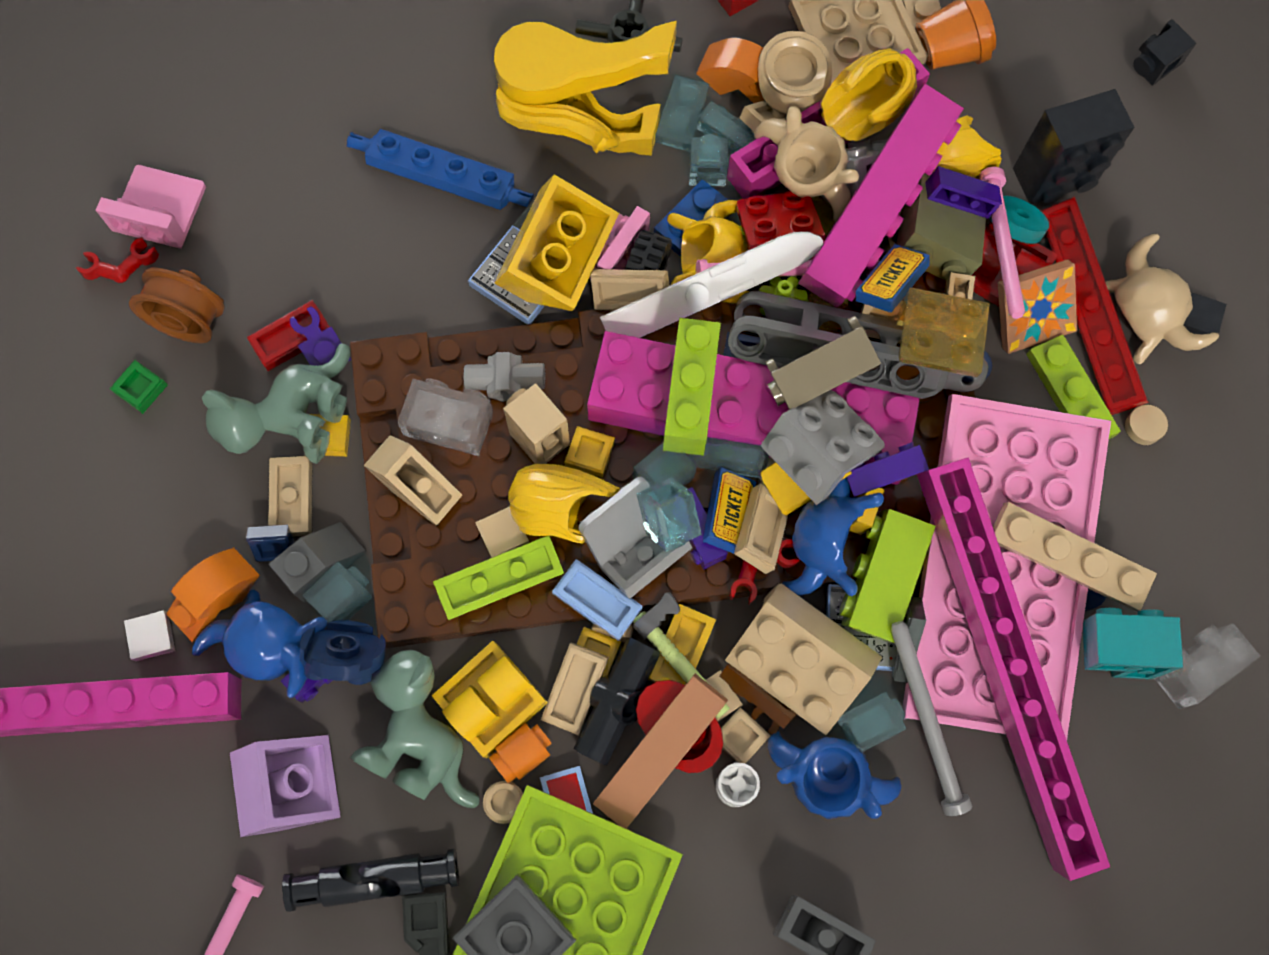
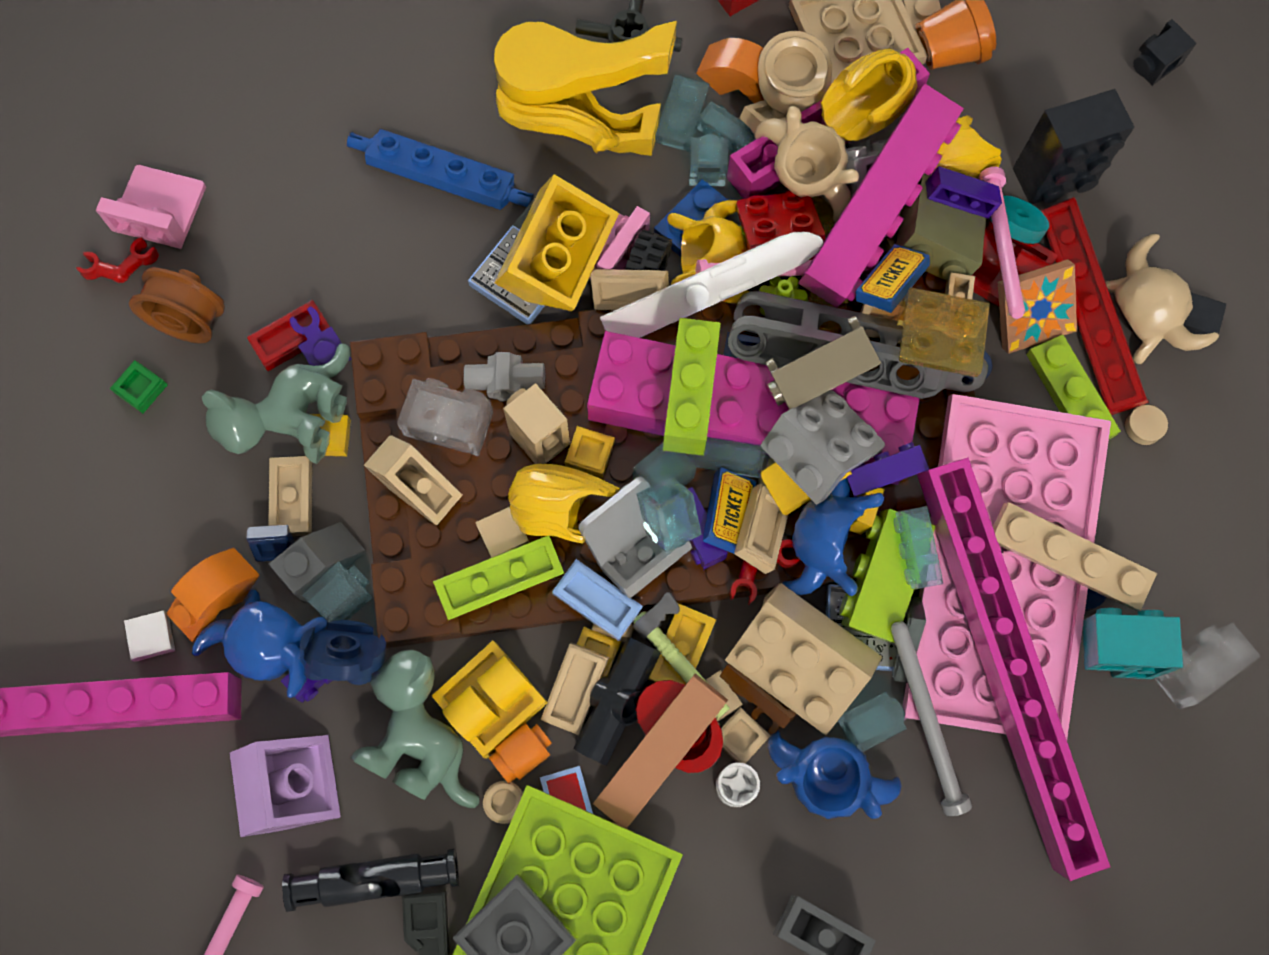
none -> clear light blue piece [894,506,944,589]

